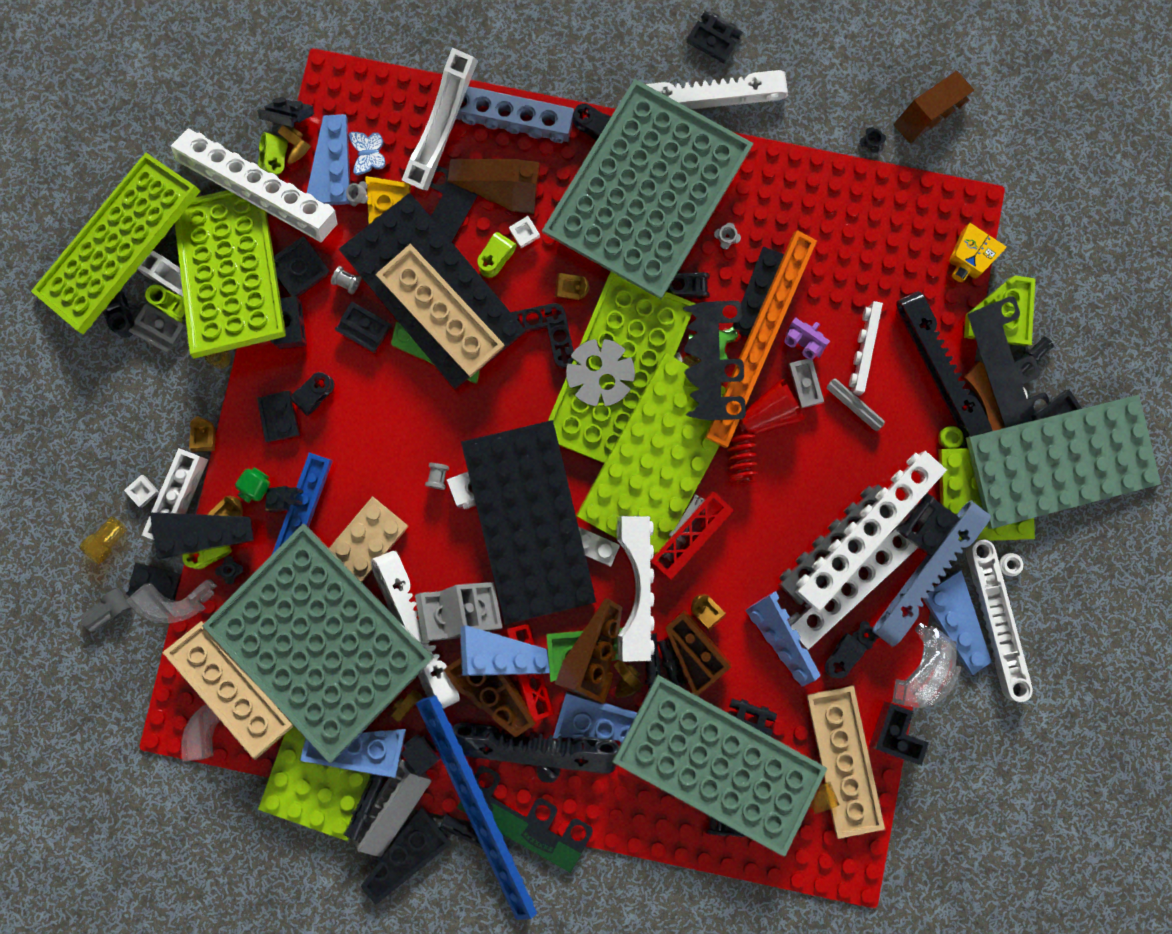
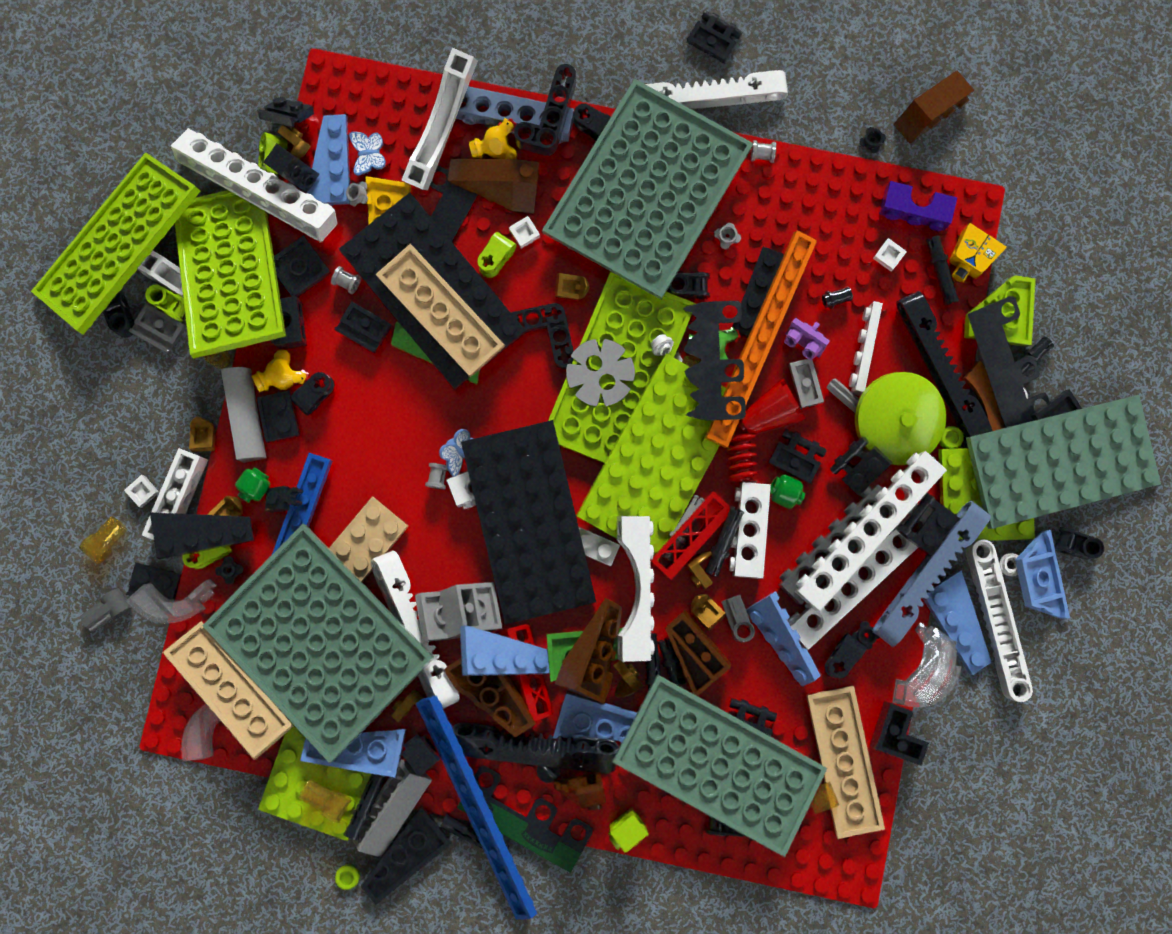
none -> light grey brick [221,367,267,463]
none -> yellow animal [252,349,309,392]
none -> black brick [264,143,320,193]
none -> clear yellow piece [299,779,351,823]
none -> lime tile [335,864,360,890]
none -> medium blue animal [439,429,474,477]
none -> yellow animal [469,118,517,159]
none -> black beam [514,64,576,156]
none -> reddish brown wedge [554,773,606,811]
none -> lime brick [609,807,648,853]
none -> white plate [651,334,674,356]
none -> pearl gold plate [686,551,713,589]
none -> black pin [705,507,744,576]
none -> dark grey piece [721,595,755,643]
none -> white brick [729,482,771,579]
none -> light grey bush [751,140,776,163]
none -> black plate [768,429,827,484]
none -> green head [770,475,805,509]
none -> black pin [822,287,853,309]
none -> black plate [830,436,892,496]
none -> lime dish [855,372,946,465]
none -> white plate [873,238,907,272]
none -> dark purple arch [879,181,957,231]
none -> black pin [925,236,959,305]
none -> medium blue wing [1015,530,1070,619]
none -> black piece [1054,527,1104,560]

